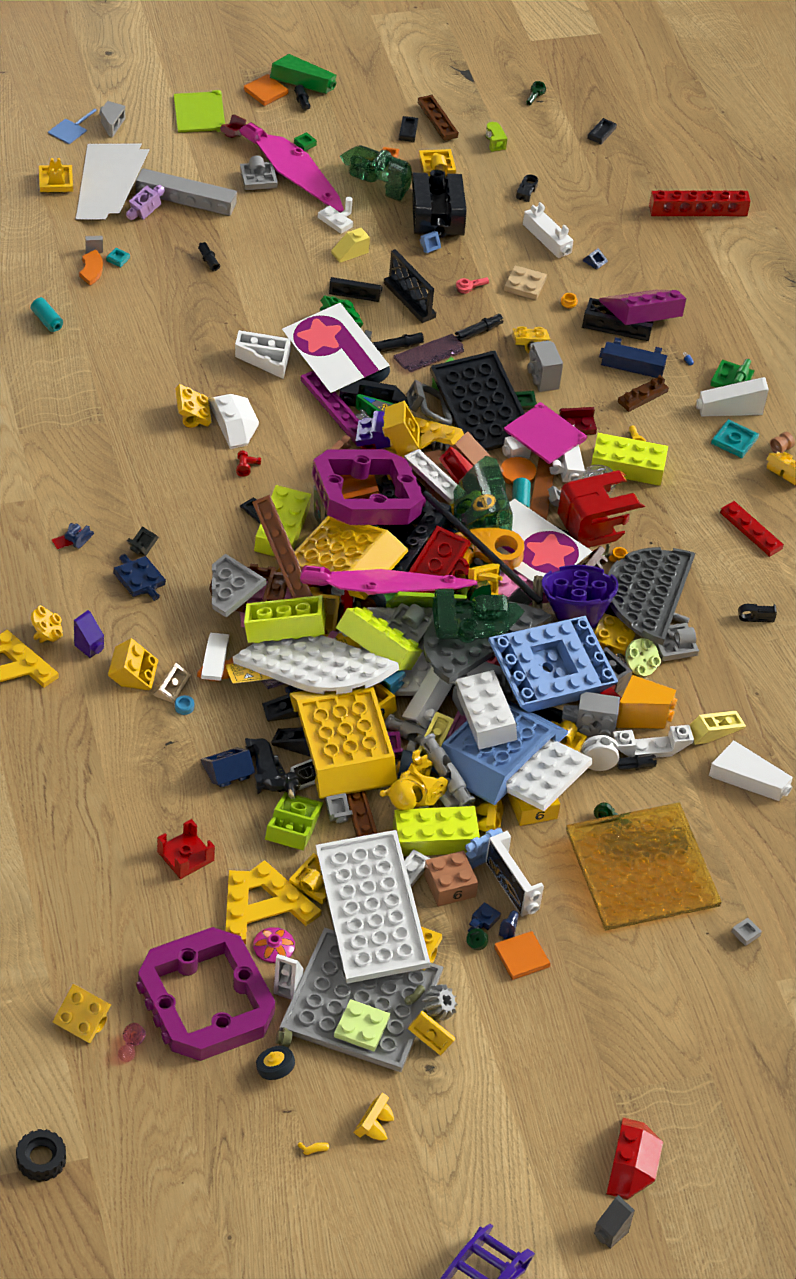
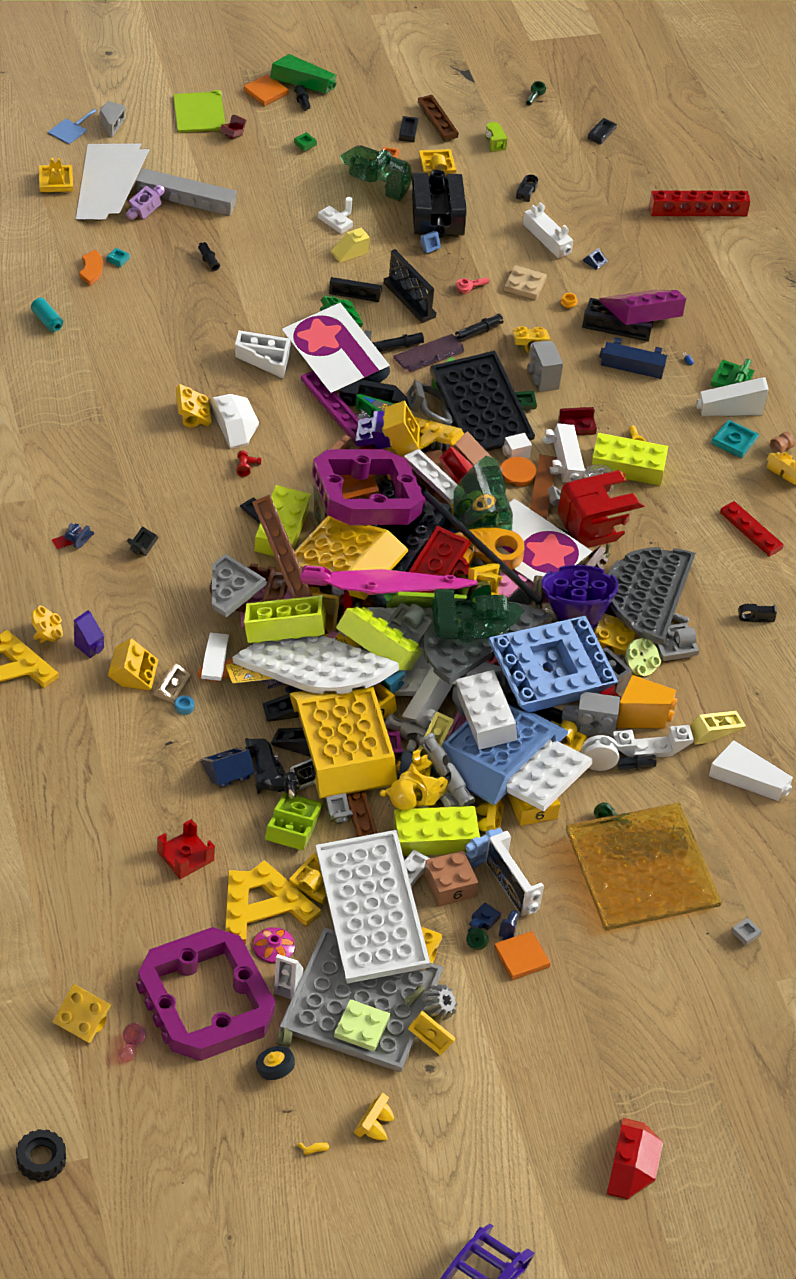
light grey tile [85,236,103,253] -> none
dark blue plate [113,554,166,601] -> none
dark pink wing [240,122,344,213] -> none
light grey plate [240,156,278,190] -> none
dark pink piece [504,402,587,464] -> none
teal brick [512,478,531,508] -> none
dark grey slope [594,1195,635,1249] -> none
light orange plate [609,547,628,562] -> none
reddish brown plate [617,375,669,412] -> none

